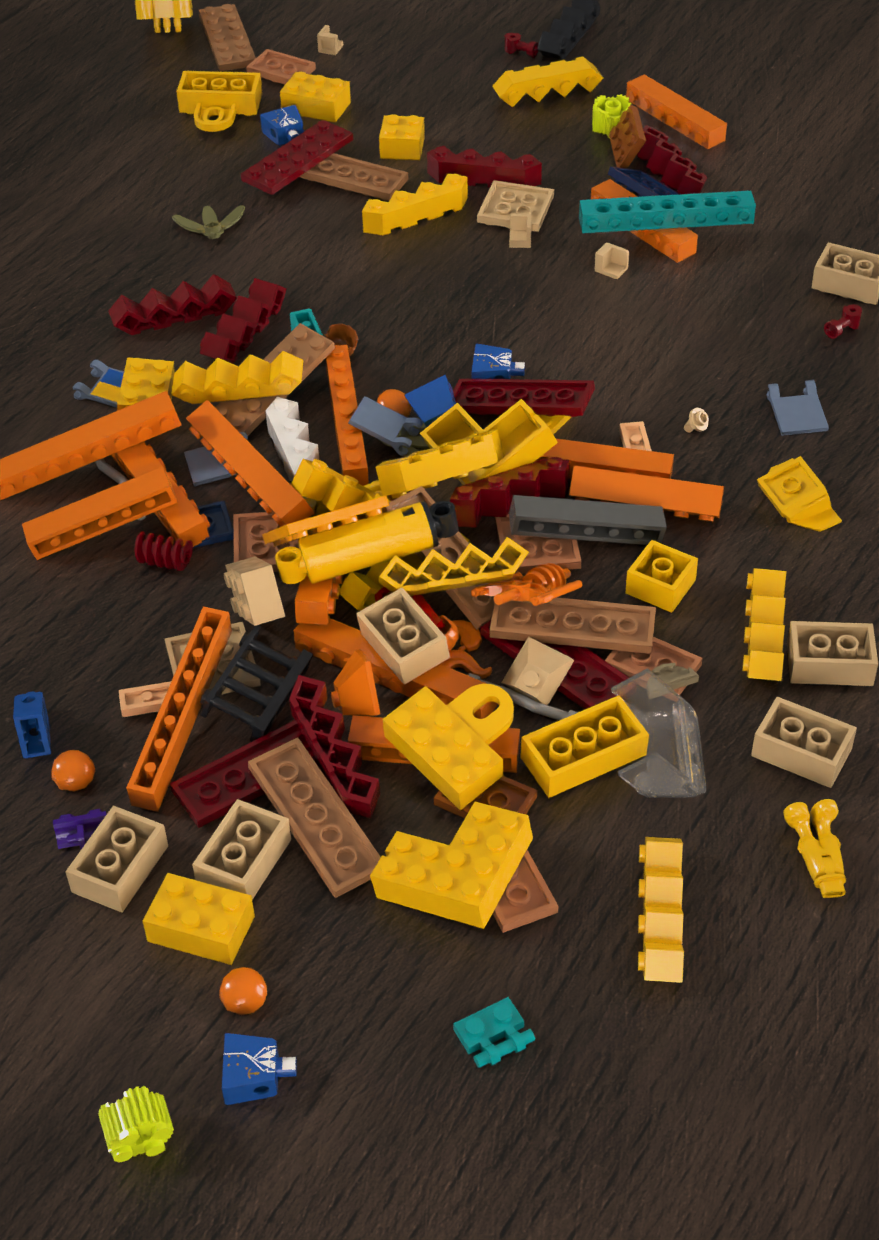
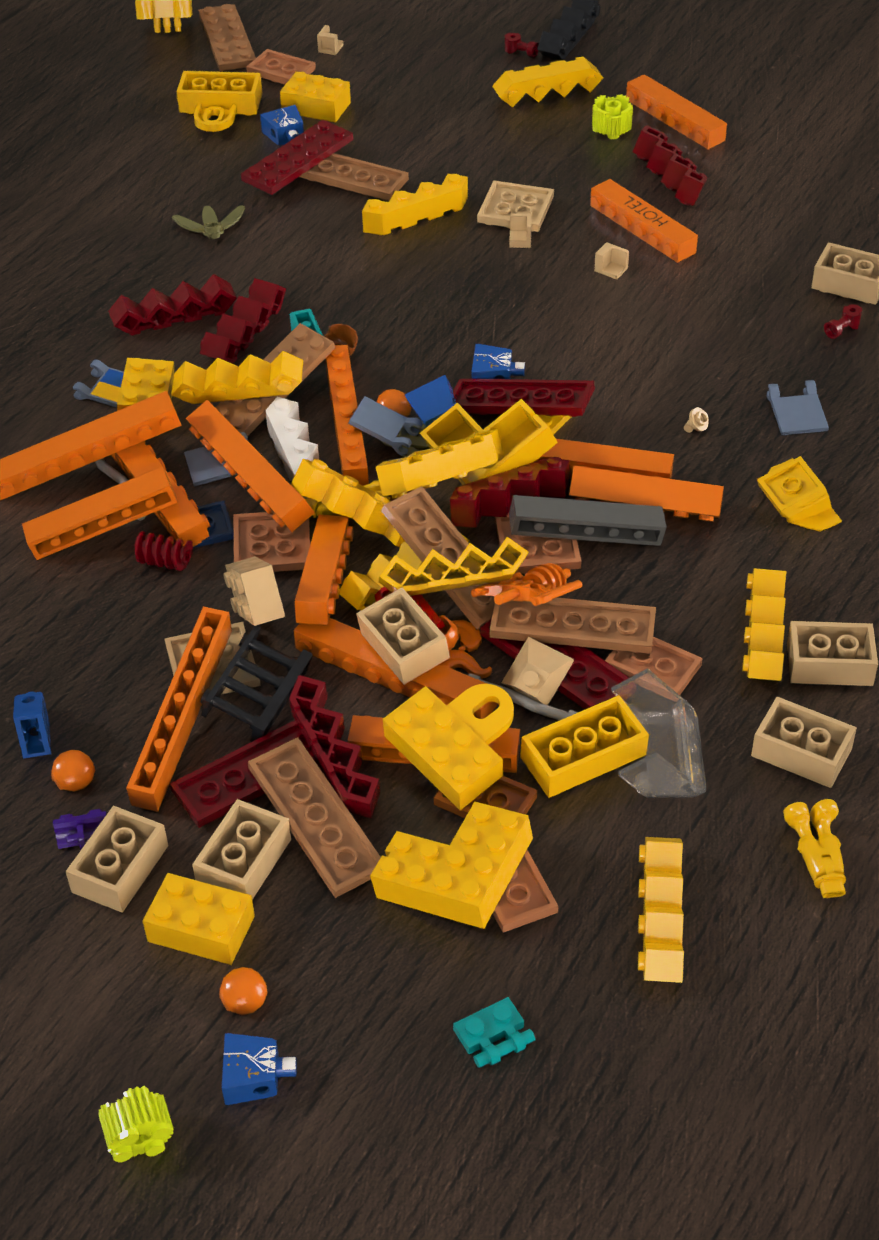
light nougat plate [119,681,171,717] -> none
light orange plate [262,496,389,547] -> none
yellow piece [275,501,459,584] -> none
orange slope [331,649,380,716] -> none
yellow brick [379,114,425,160] -> none
dark red brick [427,146,542,188] -> none
teal brick [579,191,756,233] -> none
dark blue plate [608,166,680,197] -> none
dark orange plate [609,104,646,168] -> none
light nougat plate [619,421,651,451] -> none
yellow brick [625,540,698,613] -> none
dark tan tile [646,663,699,698] -> none

